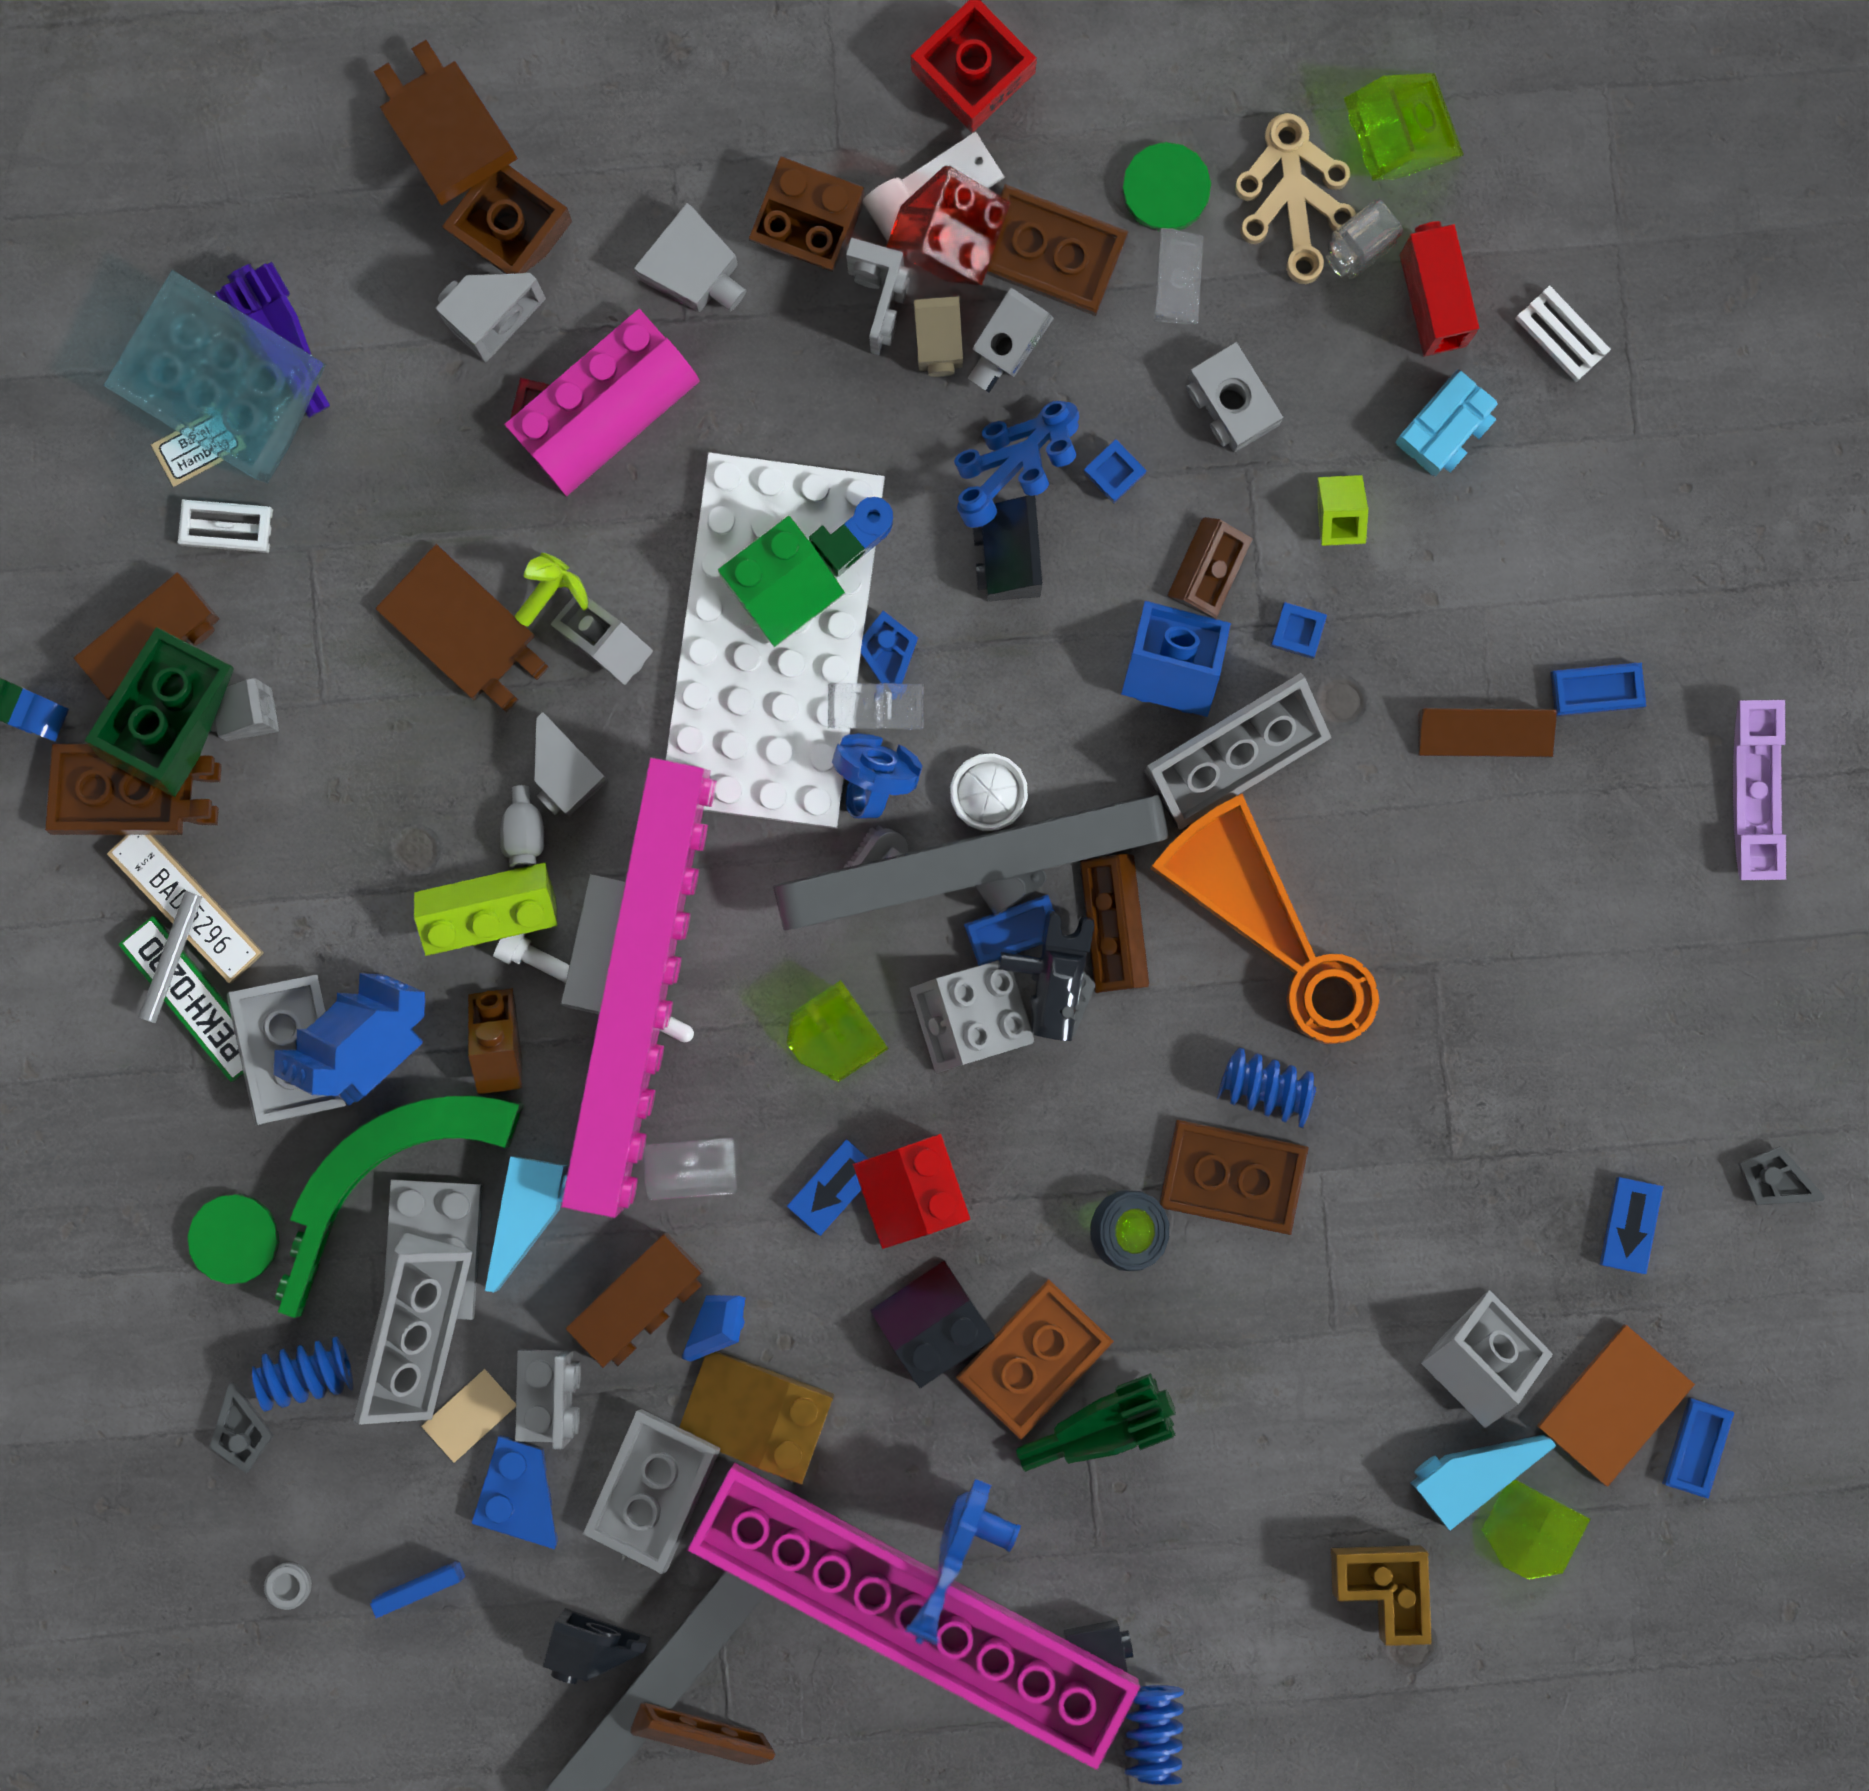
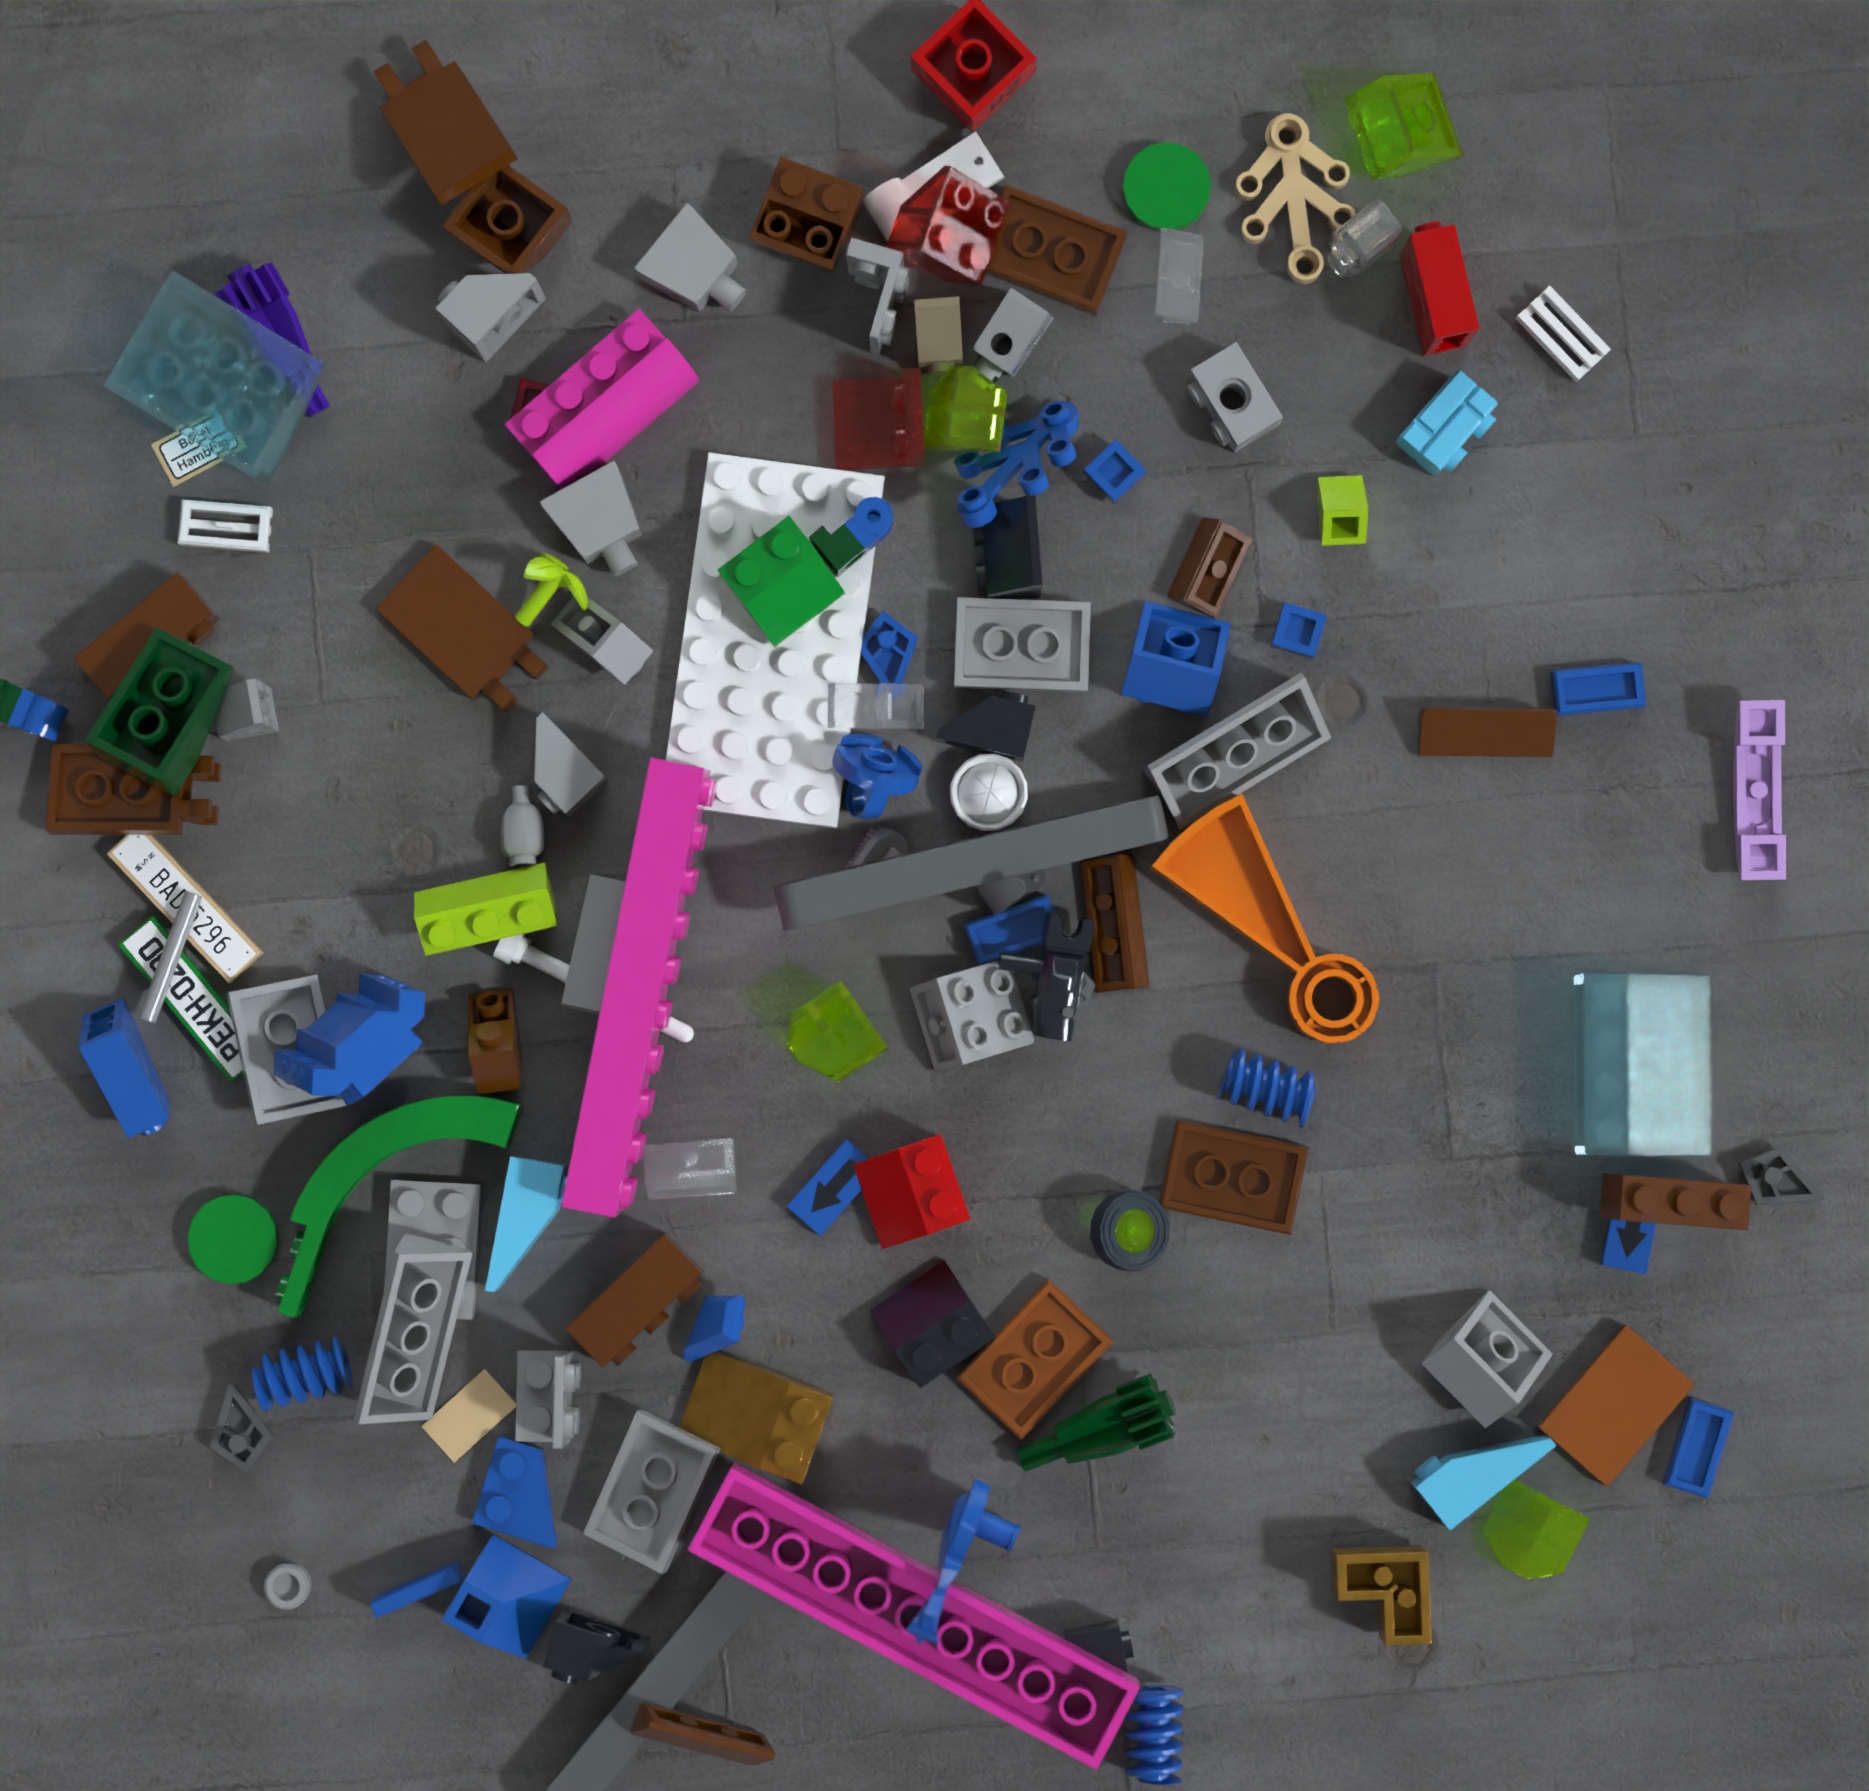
none -> blue slope [78,997,170,1138]
none -> blue slope [442,1534,572,1659]
none -> light grey torso [540,461,642,577]
none -> clear red bracket [833,368,925,470]
none -> clear neon green slope [923,365,1007,452]
none -> black slope [936,691,1036,762]
none -> light grey plate [954,597,1091,693]
none -> clear light blue slope [1574,974,1711,1155]
none -> reddish brown arch [1600,1173,1751,1231]

